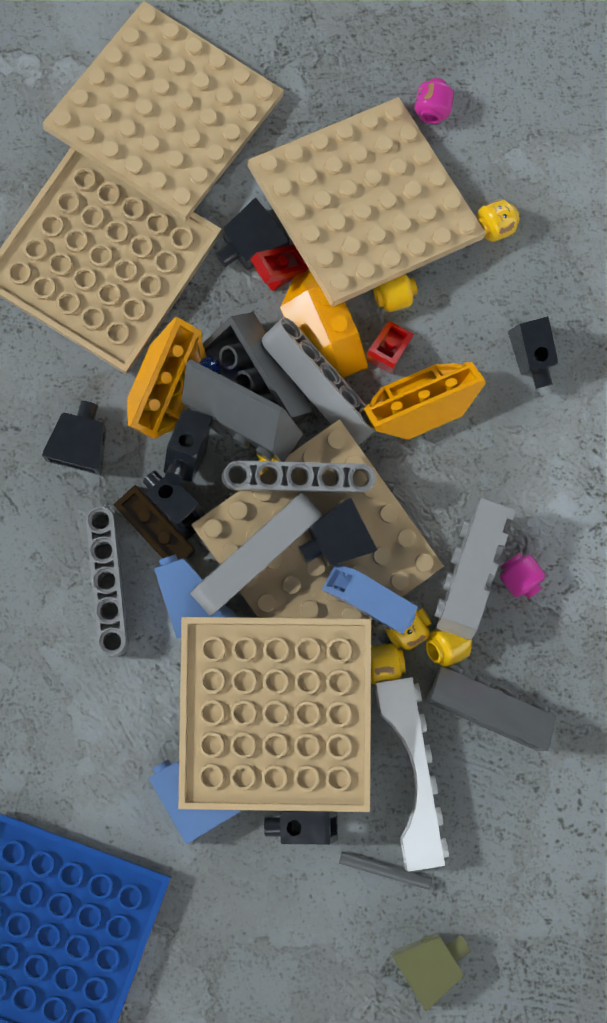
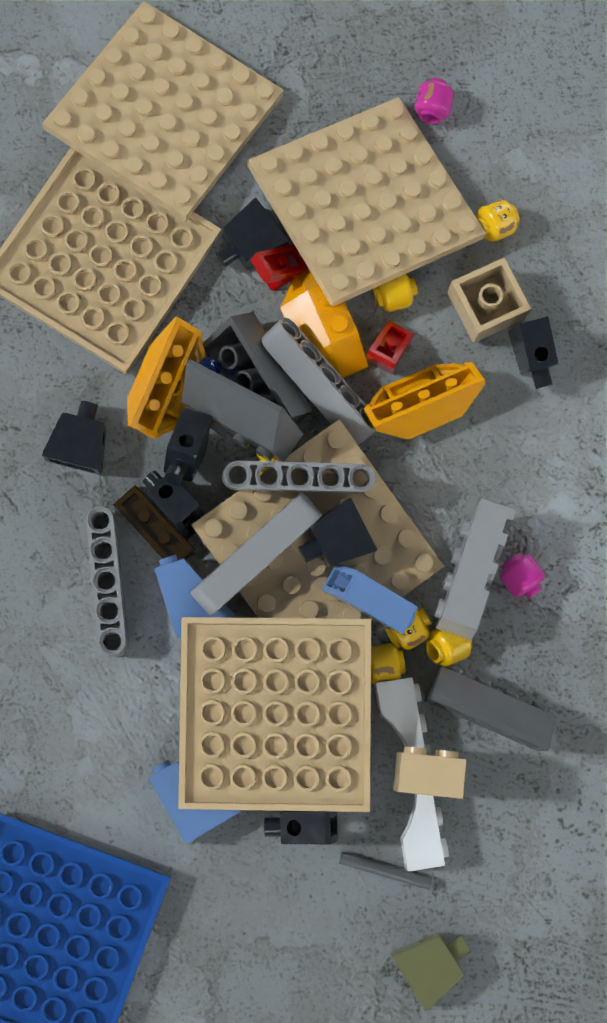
none -> tan brick [393,746,467,799]
none -> tan brick [447,257,531,343]

